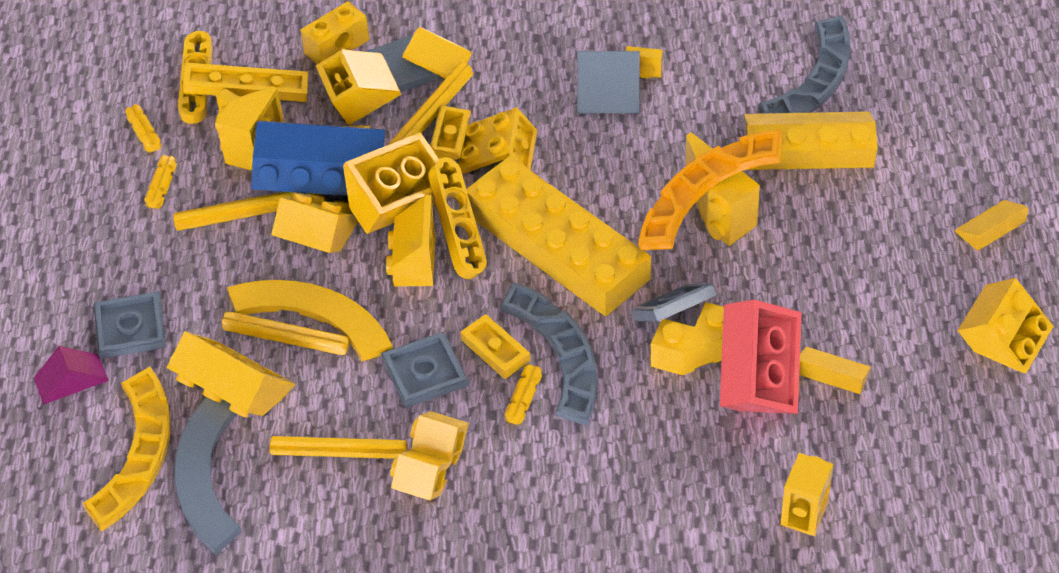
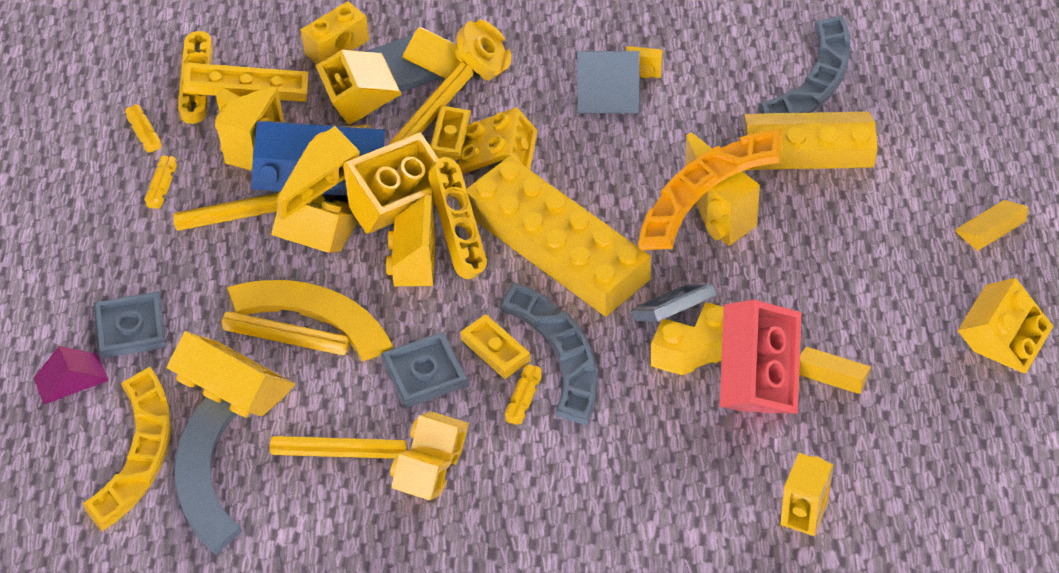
none -> yellow slope [277,126,360,220]
none -> yellow plate [455,20,511,81]

